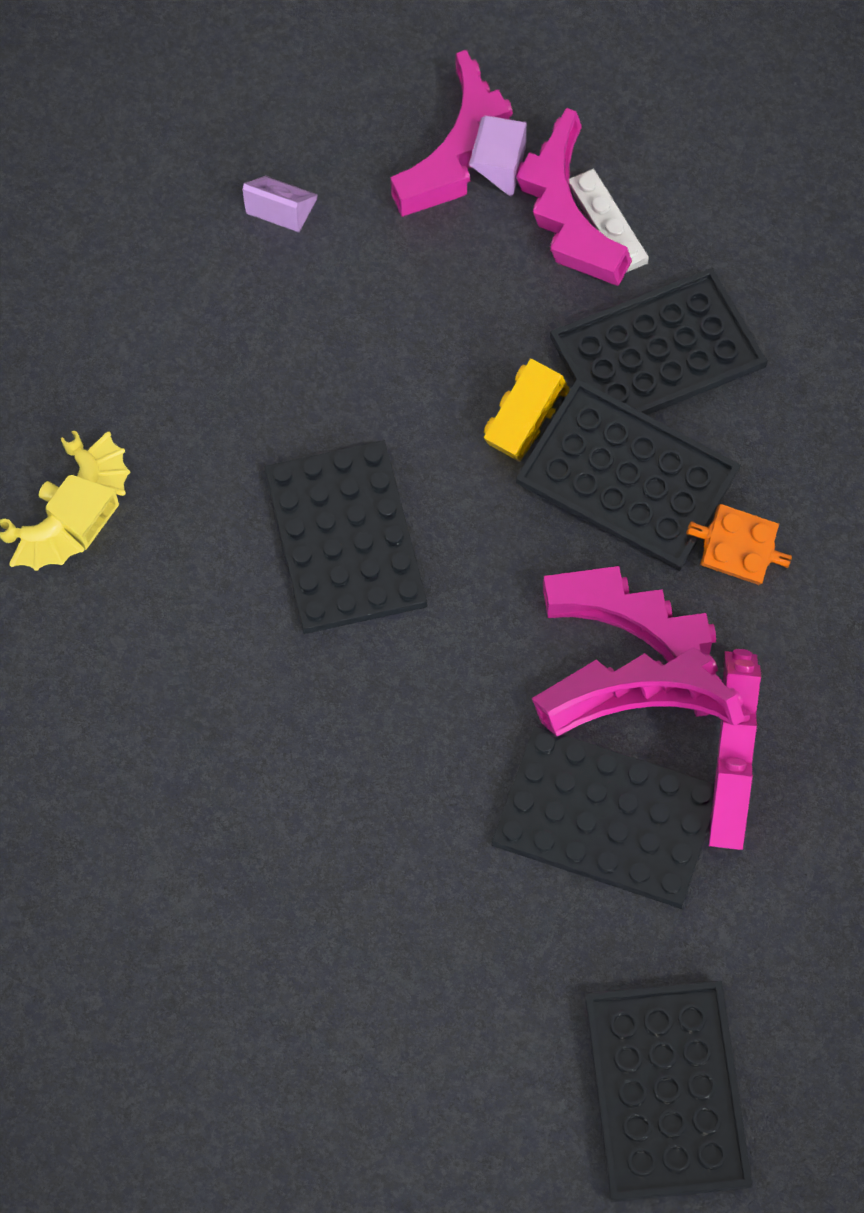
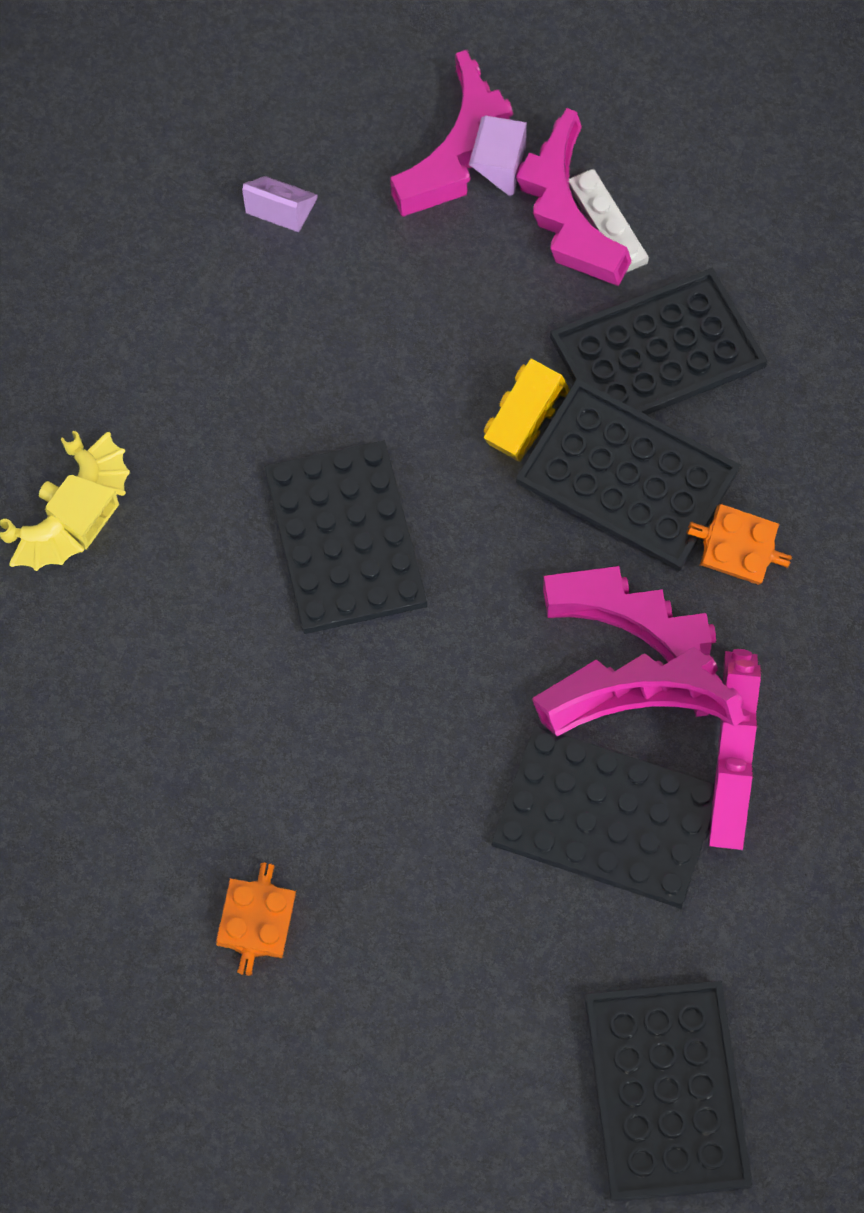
none -> orange plate [216,863,296,976]

